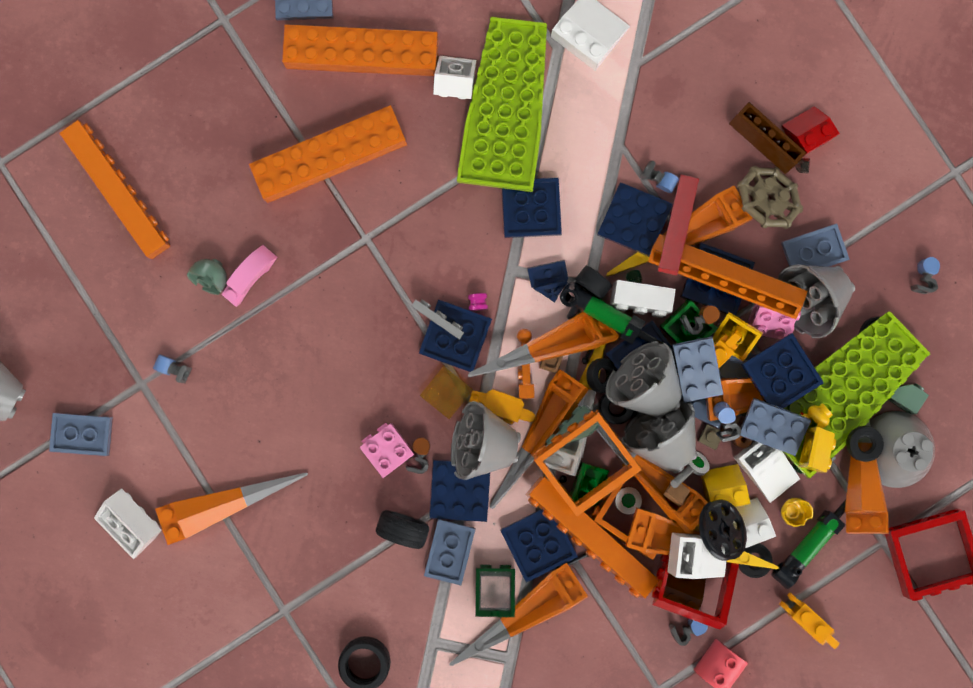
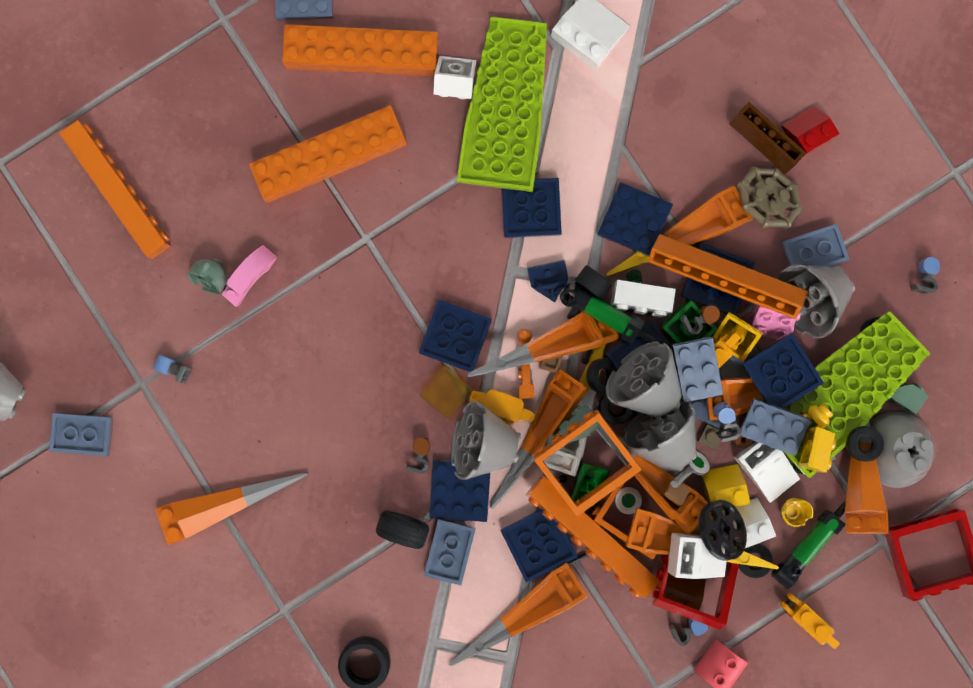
white slope [94,488,161,559] -> none
bright pink brick [360,423,415,478] -> none
light grey plate [412,300,464,340] -> none
dark pink wheel [468,293,488,311] -> none
window [475,565,515,618] -> none
leg [640,161,679,193] -> none
red tile [658,175,699,276] -> none
clear smoke hinge [796,158,810,174] -> none

